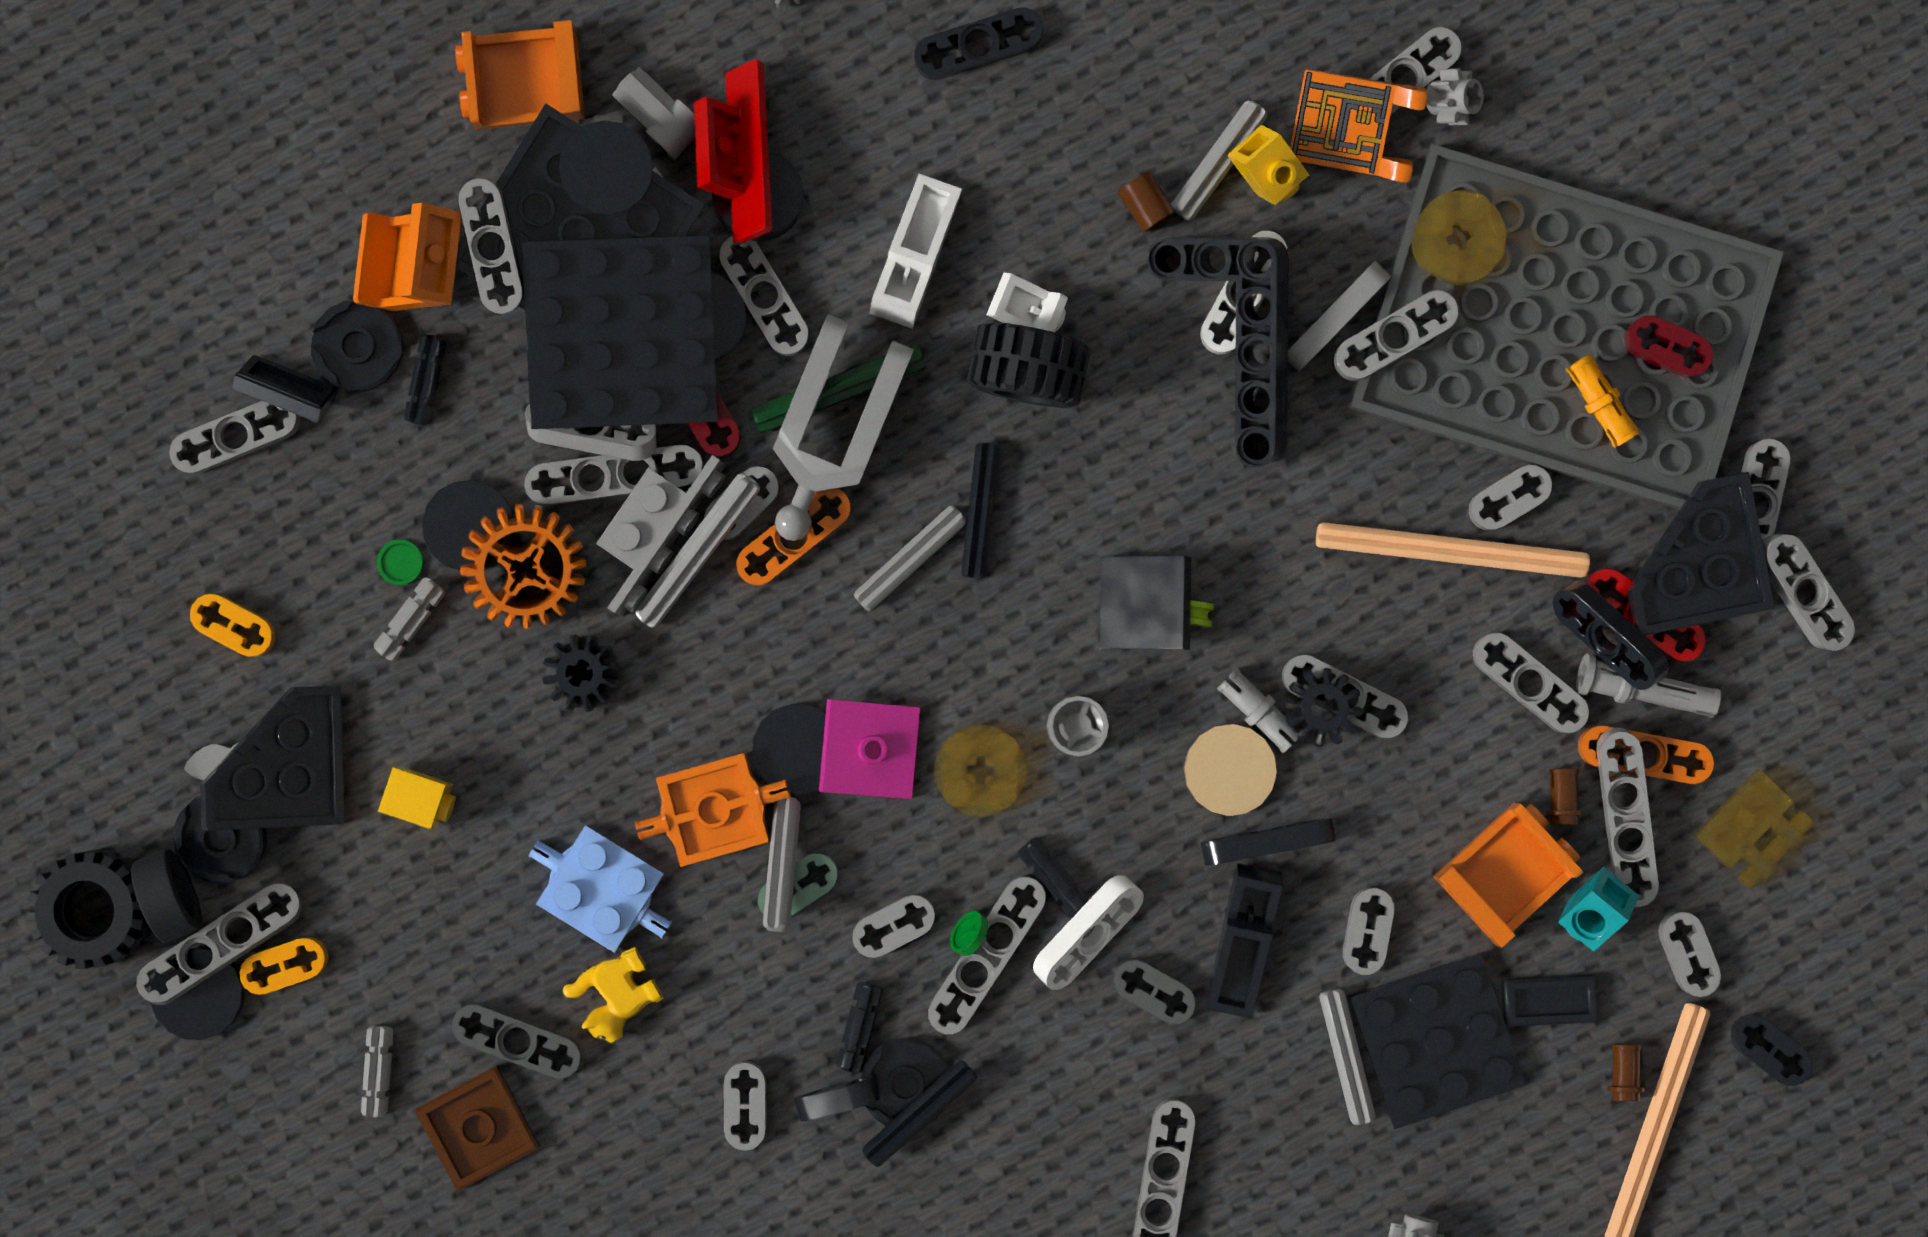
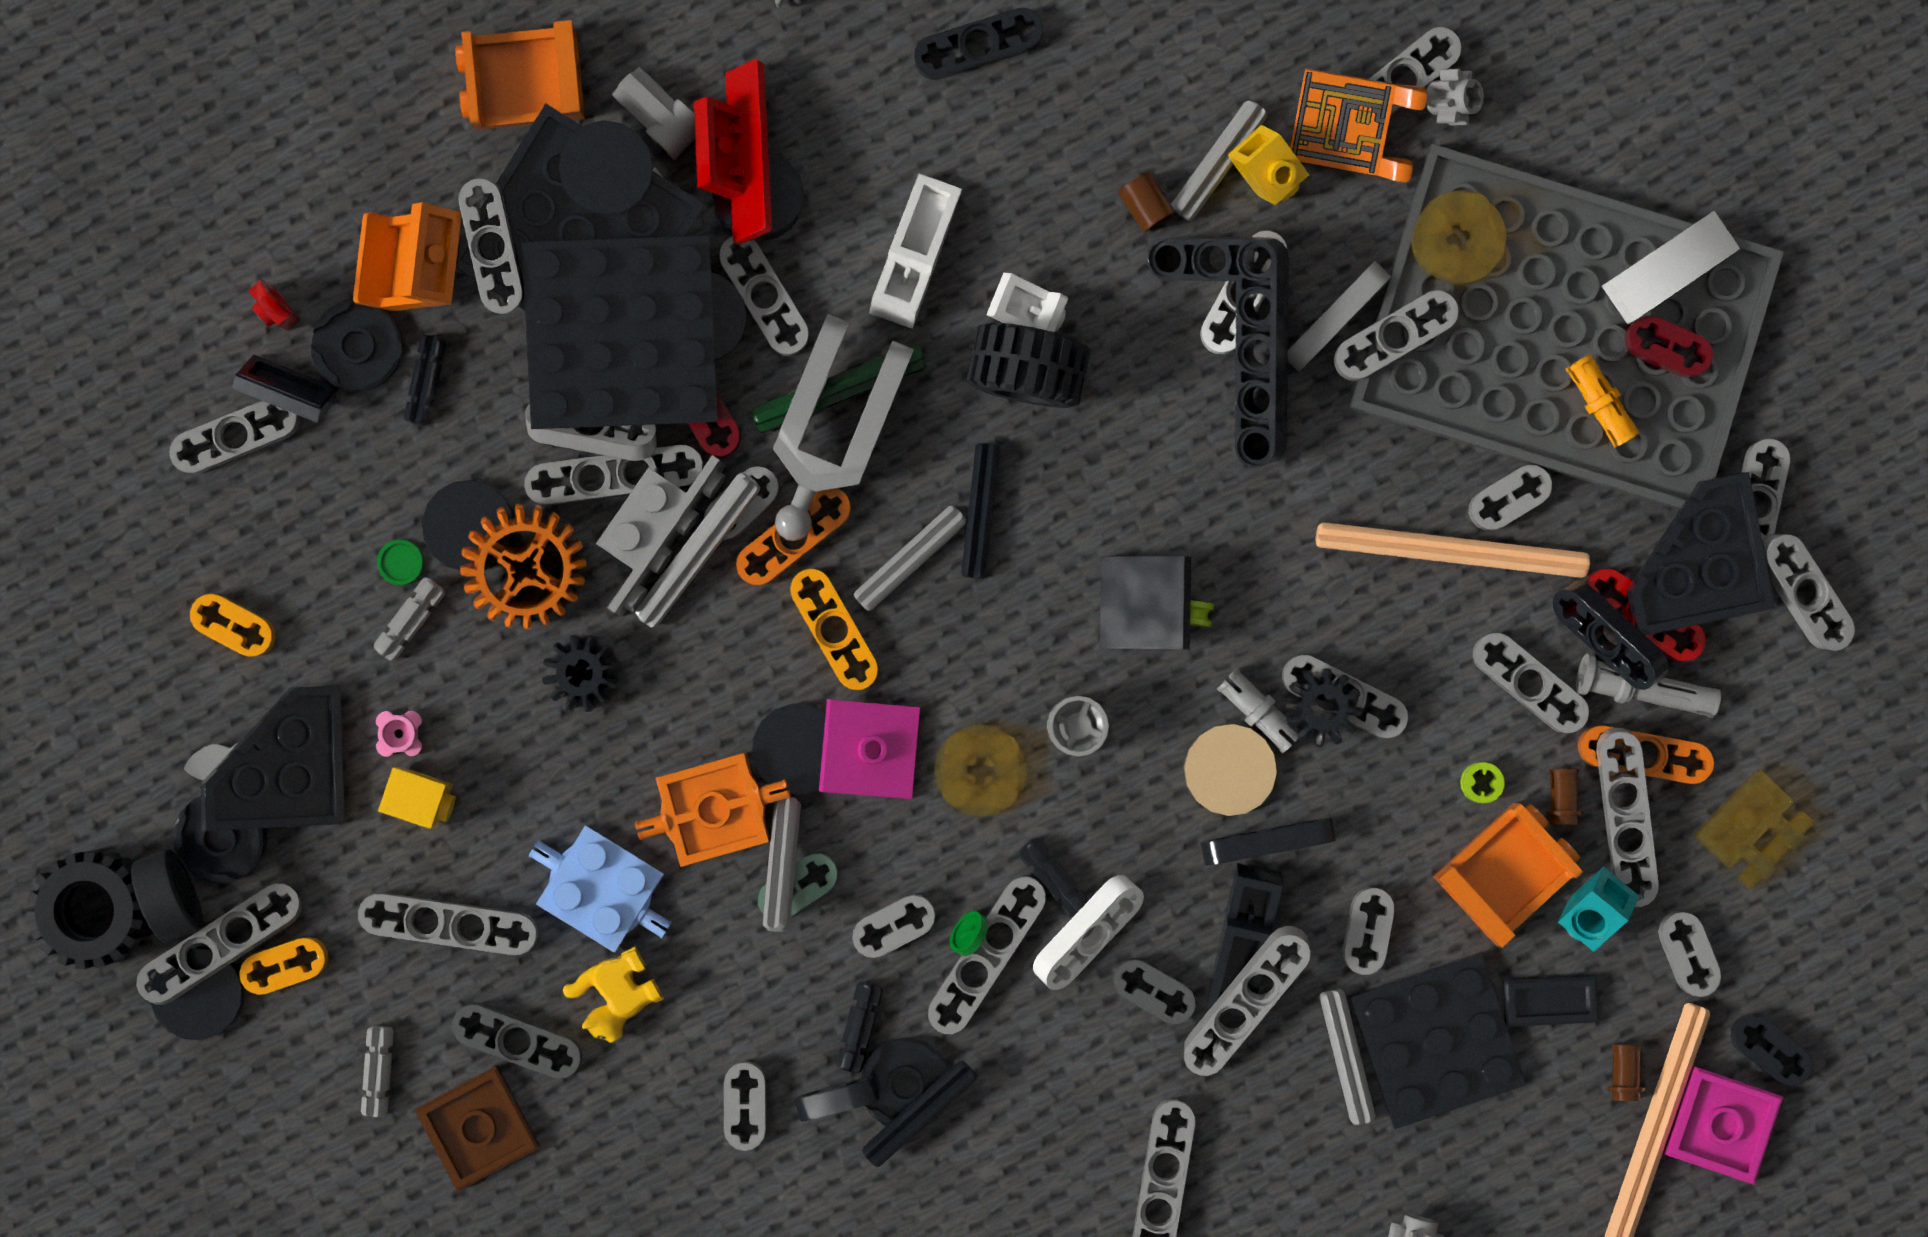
none -> red plate [248,279,300,331]
none -> light grey beam [358,893,539,955]
none -> bright pink plate [376,711,422,757]
none -> light orange beam [790,569,878,690]
none -> light grey beam [1184,926,1311,1076]
none -> lime bush [1460,762,1505,804]
none -> white slope [1602,211,1740,324]
none -> dark pink plate [1663,1066,1783,1185]

